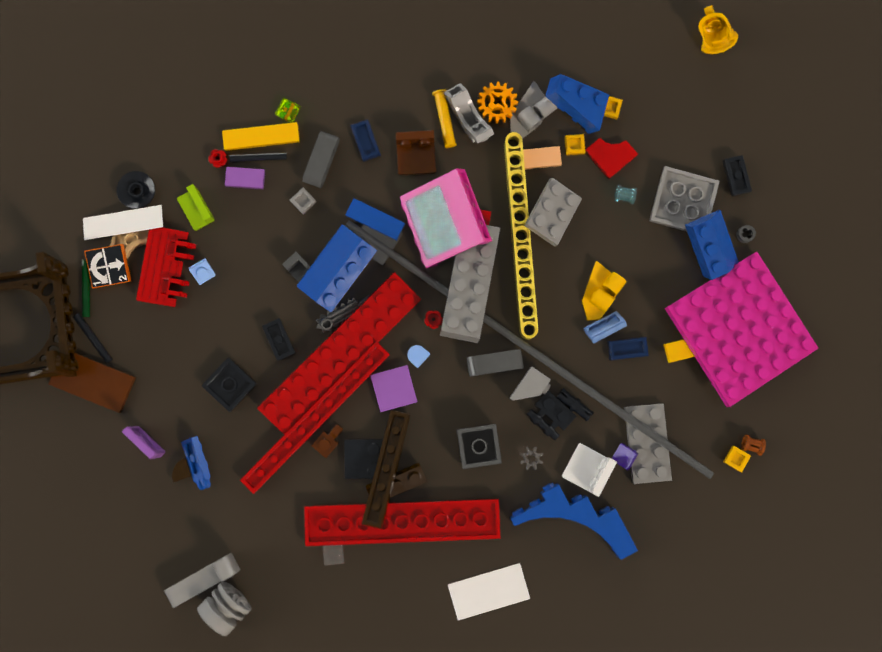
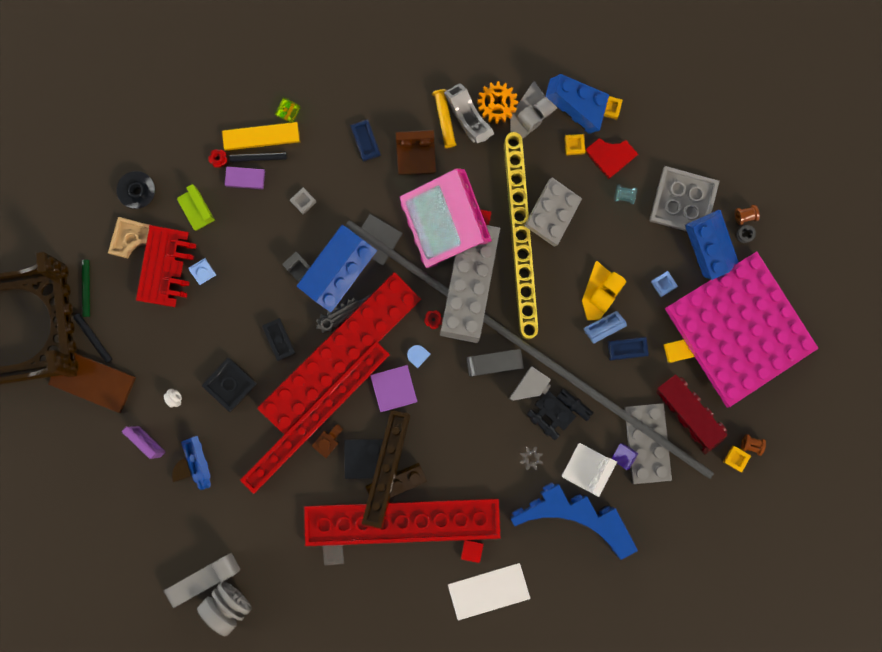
white sticker [83,205,163,240] -> none
tile [84,244,131,289] -> none
dark grey beam [303,131,340,188] -> none
blue tile [345,198,405,241] -> none
dark grey brick [457,424,502,469] -> none
light nougat tile [523,146,562,170] -> none
yellow helmet [698,5,738,54] -> none
black plate [723,155,752,197] -> none
none -> white plate [164,389,182,408]
none -> red tile [461,540,484,563]
none -> light blue tile [651,271,678,297]
none -> dark red wedge [656,374,728,455]
none -> dark orange bush [735,204,760,225]

